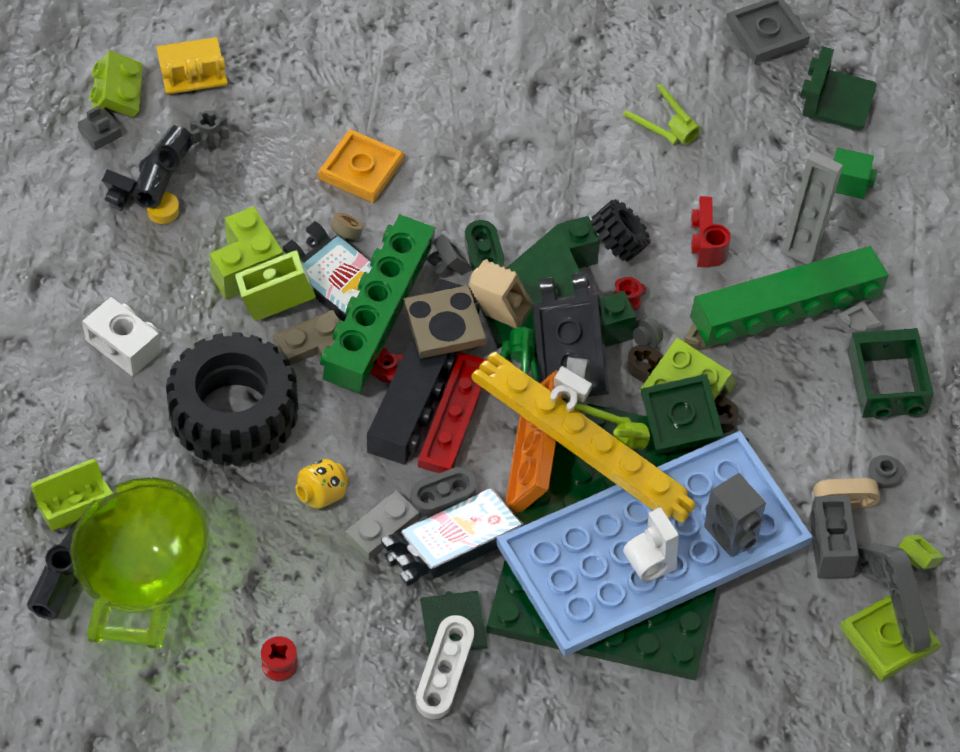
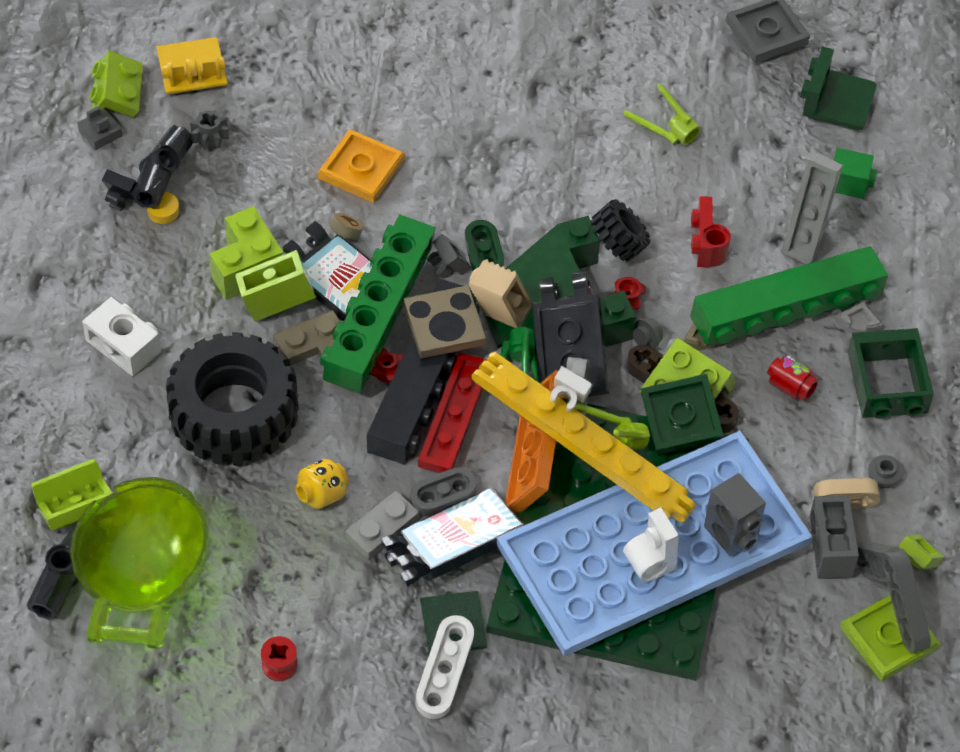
none -> red brick [767,355,819,402]

